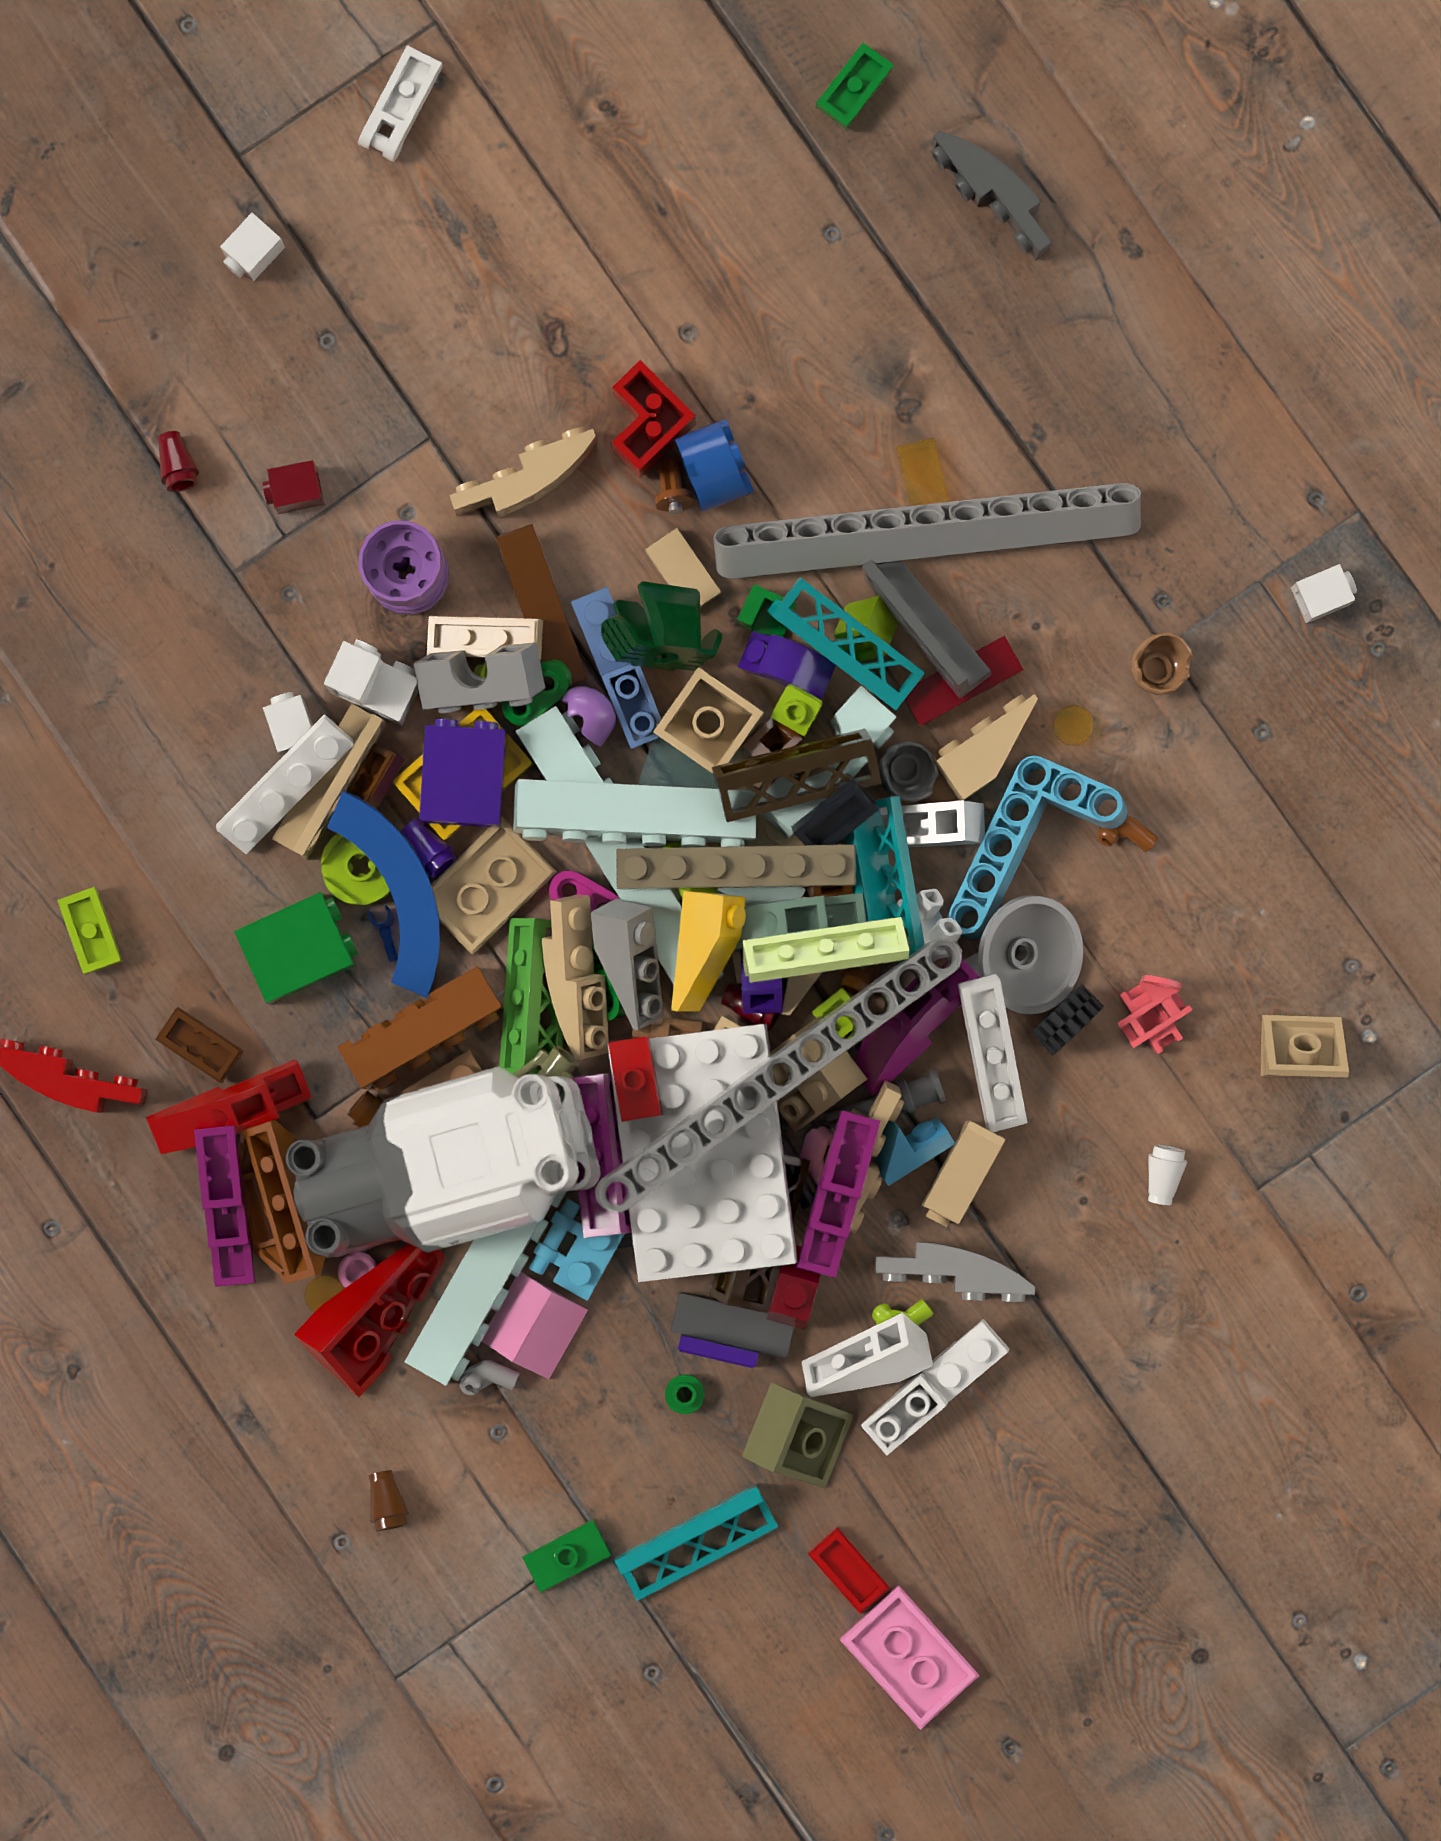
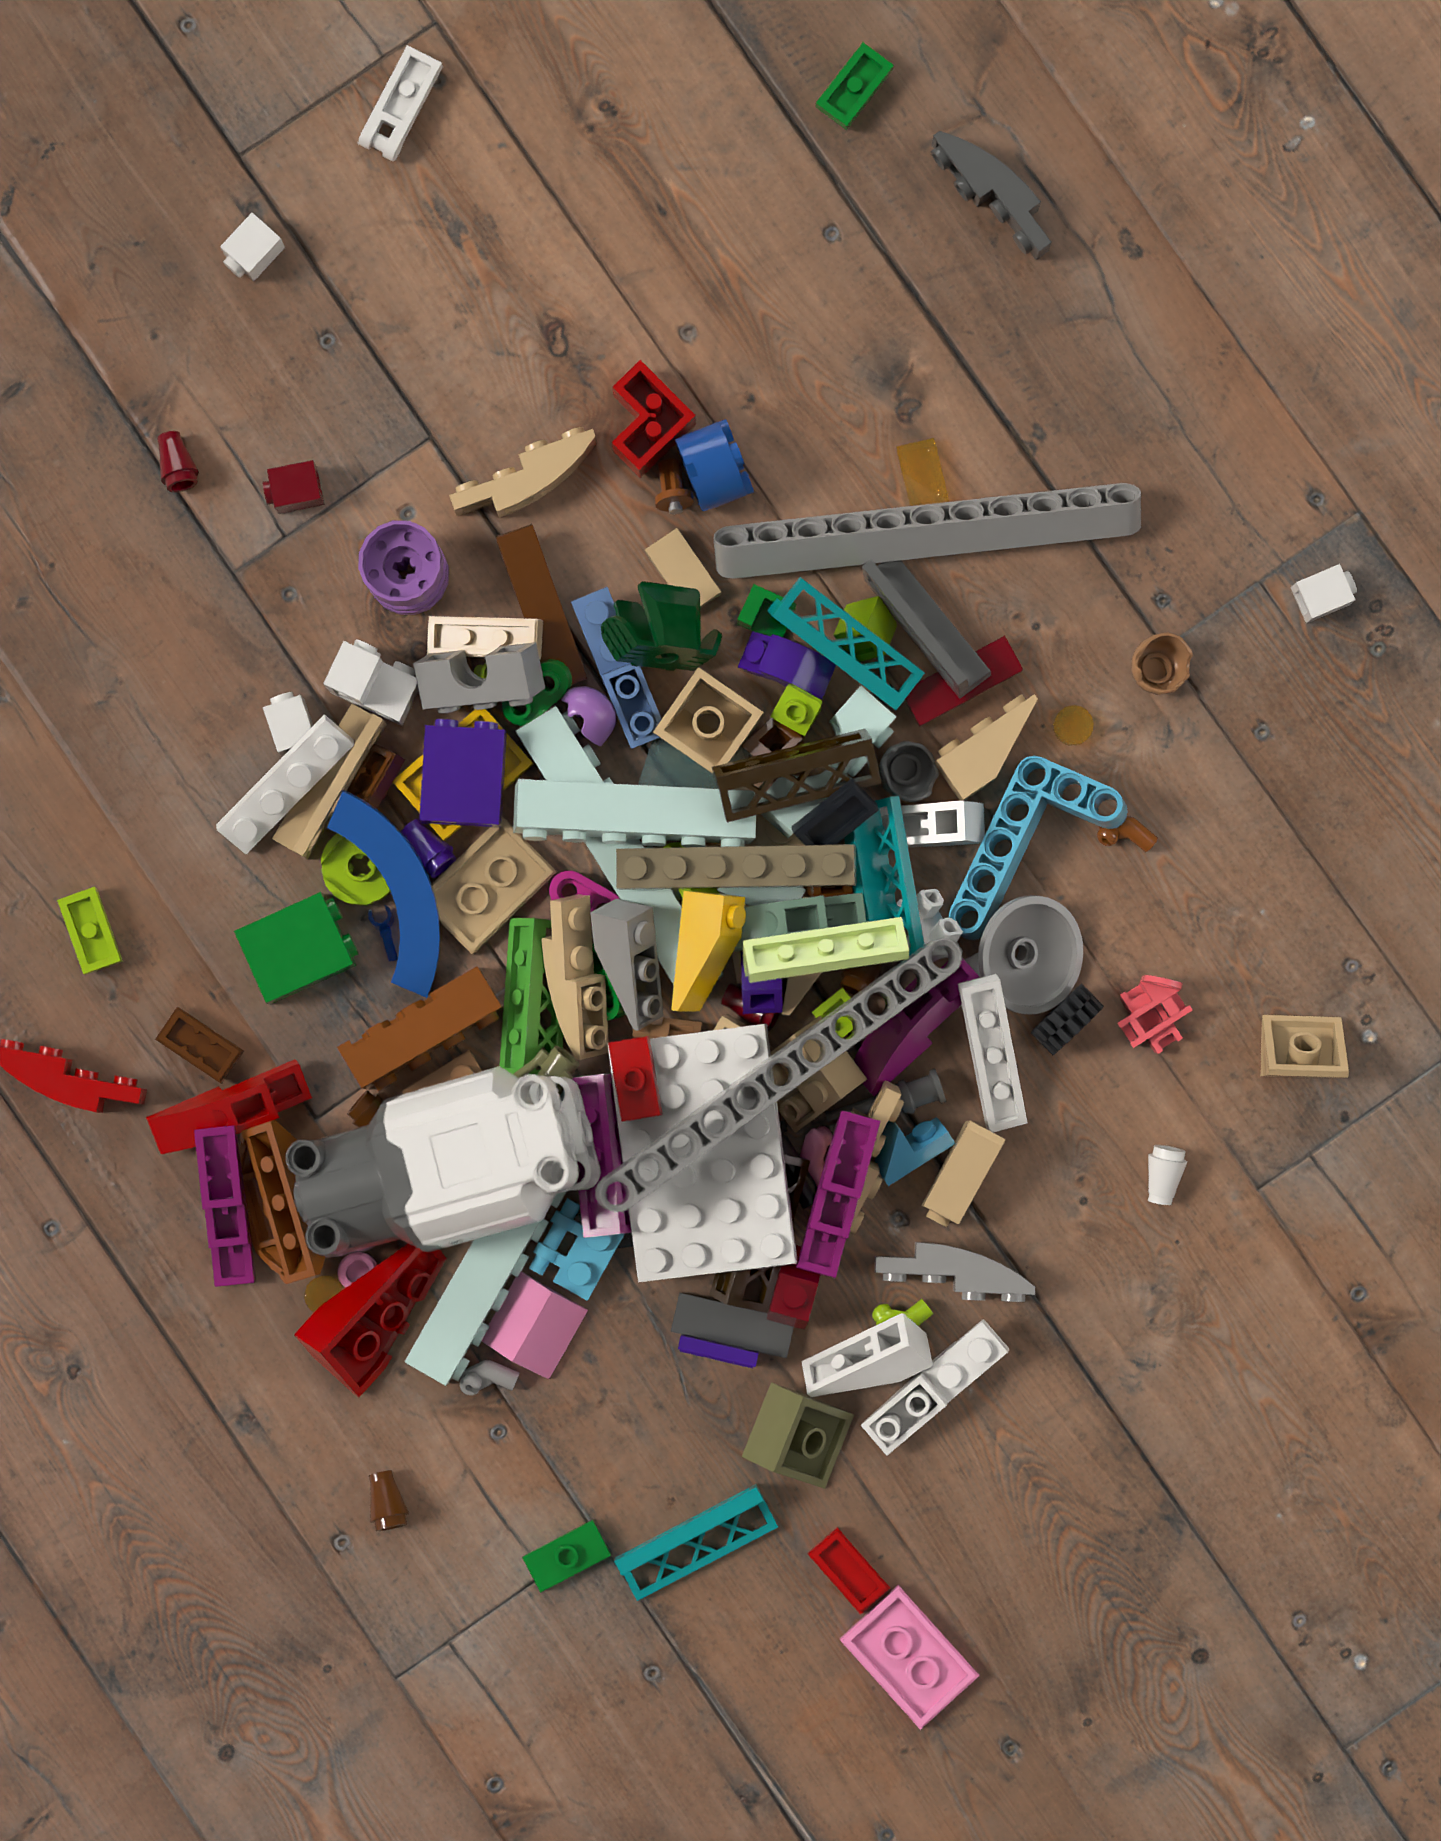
green plate [665,1374,705,1415] -> none

